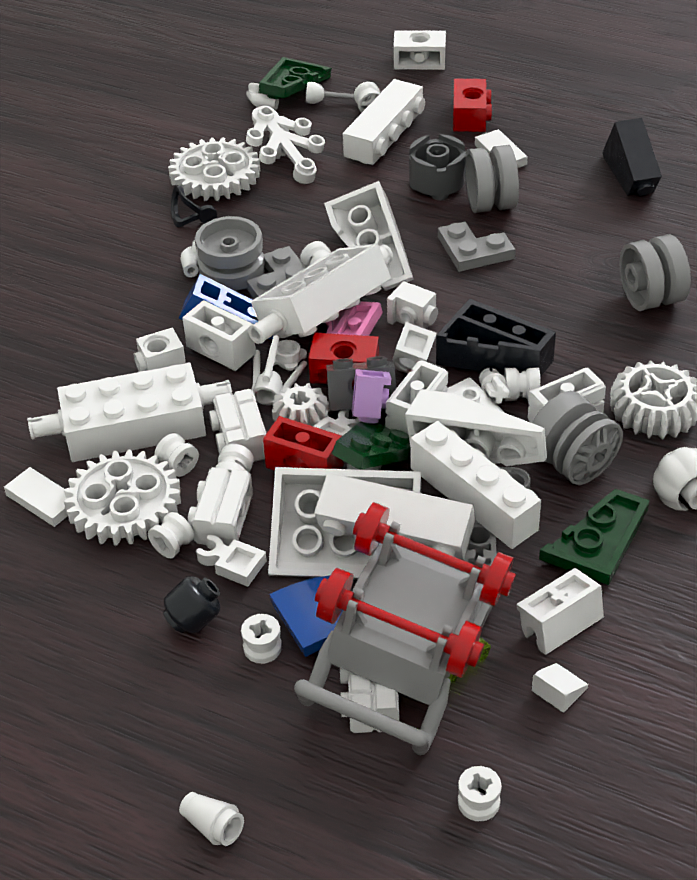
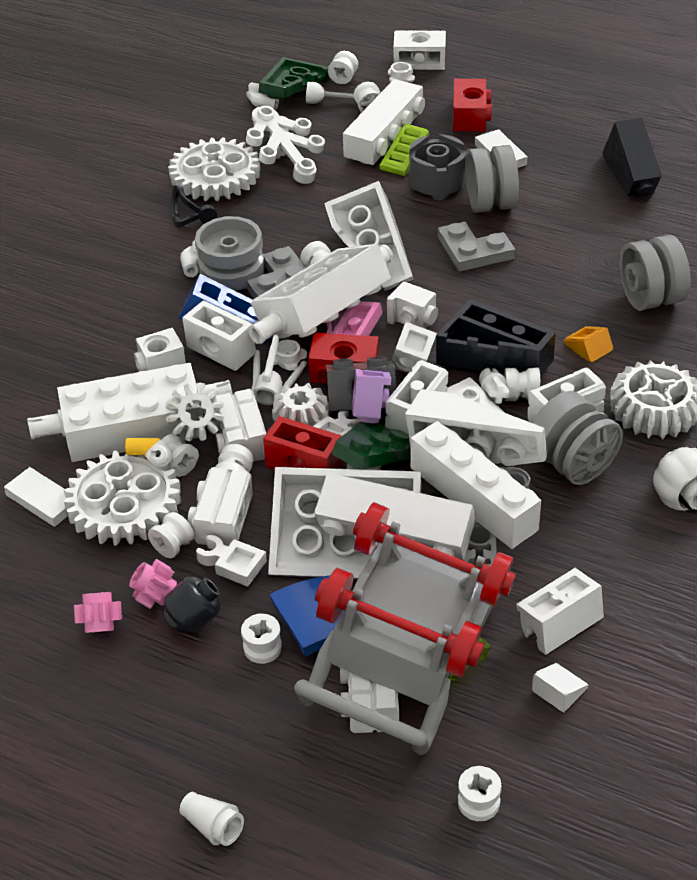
dark green wing [539,489,650,585] -> none
none -> bright pink gear [74,592,122,633]
none -> arm [125,438,171,467]
none -> bright pink gear [129,559,177,609]
none -> white gear [166,383,224,441]
none -> white wheel [328,51,358,84]
none -> lime slope [380,124,429,176]
none -> white plate [388,62,415,83]
none -> light orange slope [563,326,613,362]

